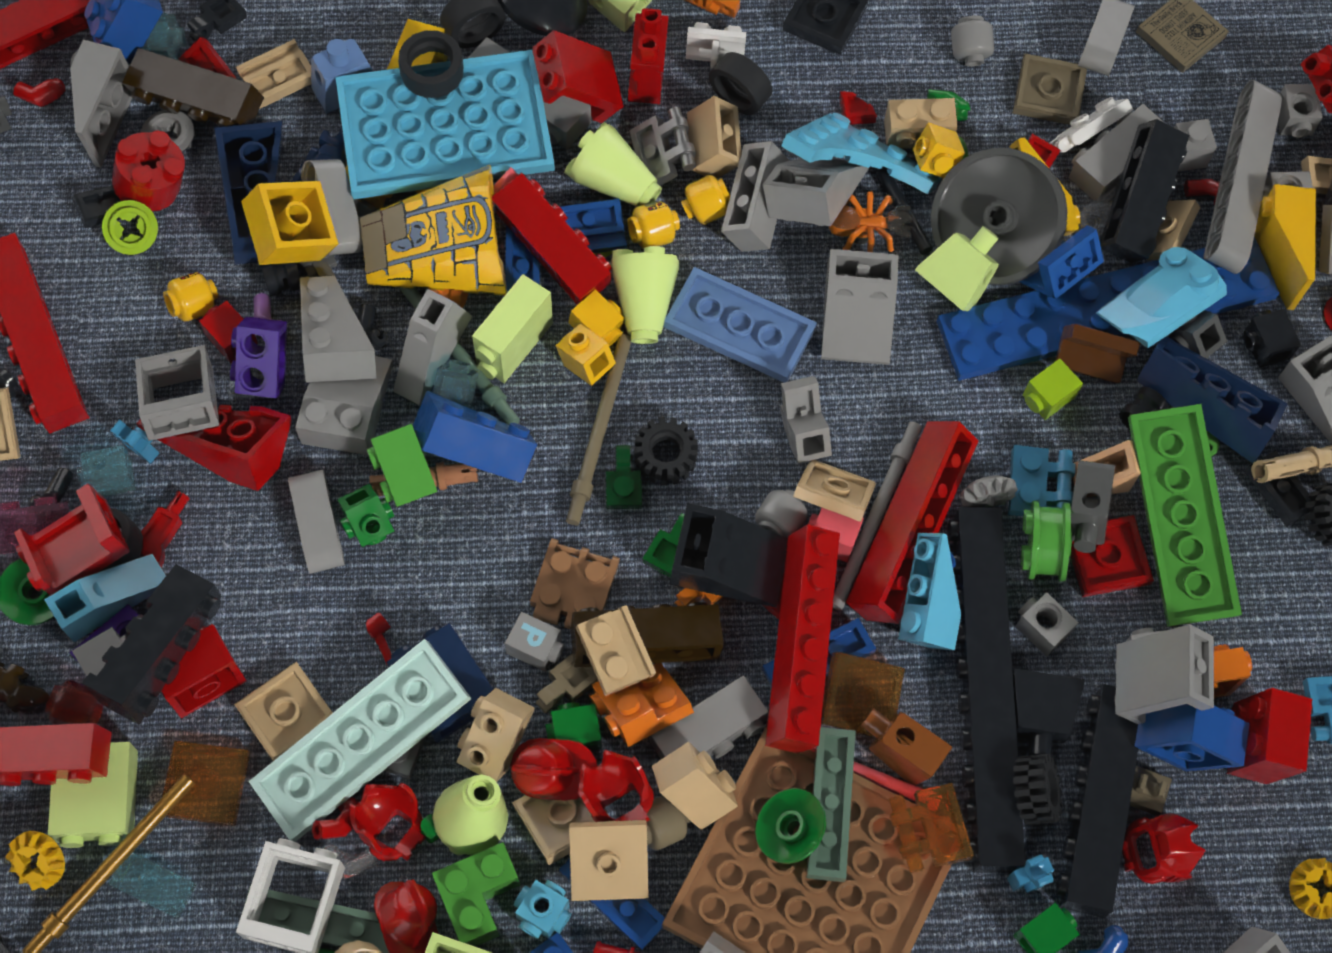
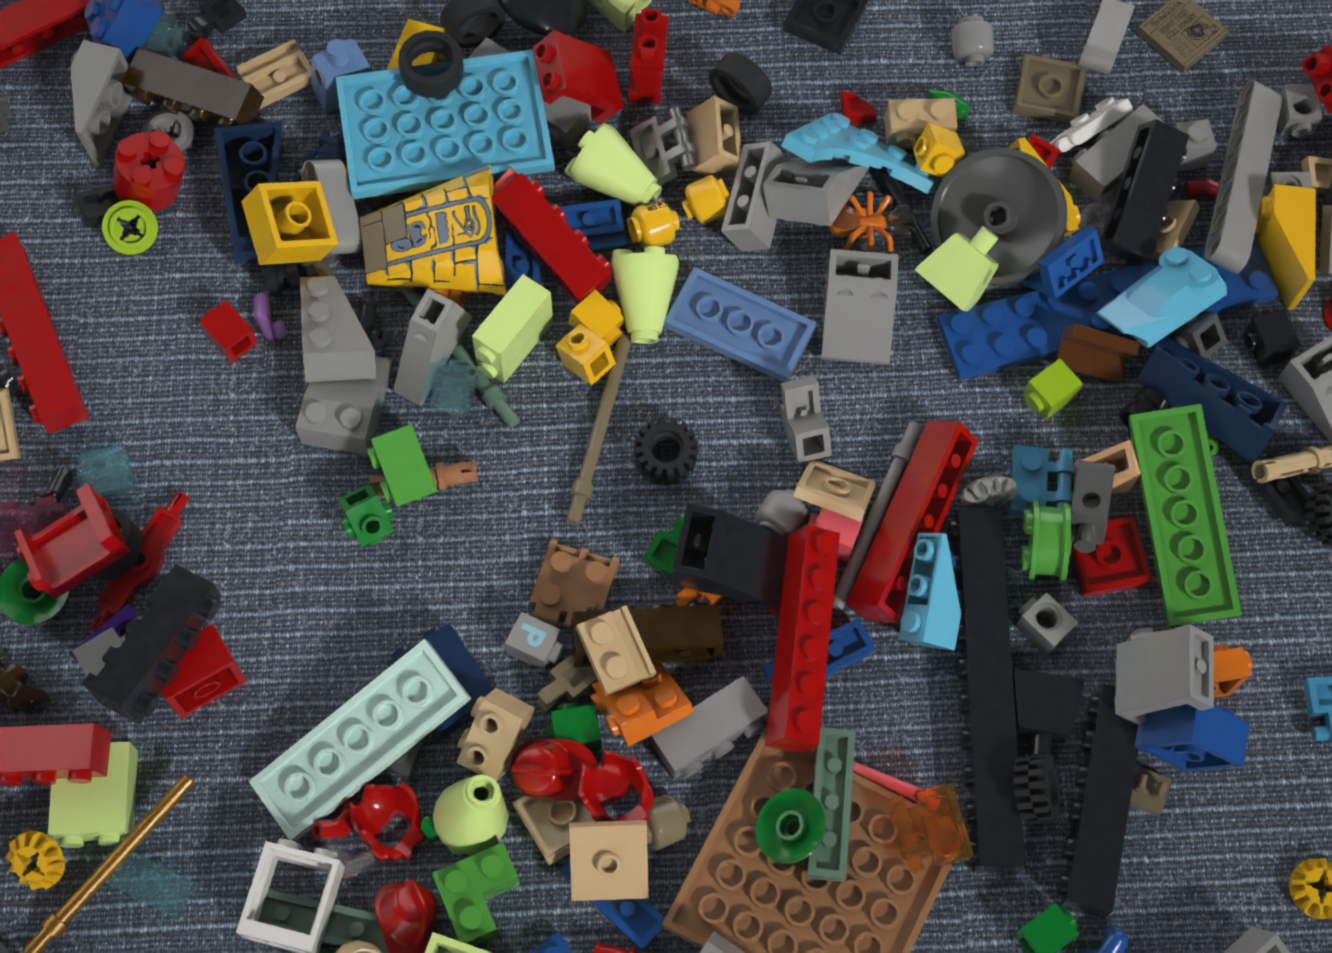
red arm [13,78,65,107] -> none
medium azure slope [44,554,166,642] -> none
clear red head [44,680,104,725] -> none
dark azure plate [110,419,159,464] -> none
light grey window [135,345,219,441] -> none
red wedge [136,405,292,491] -> none
clear orange plate [162,741,250,826] -> none
yellow head [163,272,218,321] -> none
dark purple brick [230,317,288,398] -> none
tan plate [234,662,333,761] -> none
light grey beam [288,470,345,574] -> none
red hand [366,612,392,666] -> none
blue wedge [413,391,537,483] -> none
medium azure brick [514,880,572,939] -> none
dark green plate [606,445,642,509] -> none
tan brick [652,741,738,830] -> none
white hips [686,22,747,69] -> none
clear orange plate [821,651,905,738] -> none
dark orange torso [860,708,953,786] -> none
dark azure plate [1007,854,1054,893] -> none
red helmet [1122,813,1205,884] -> none
red brick [1227,688,1312,785] -> none

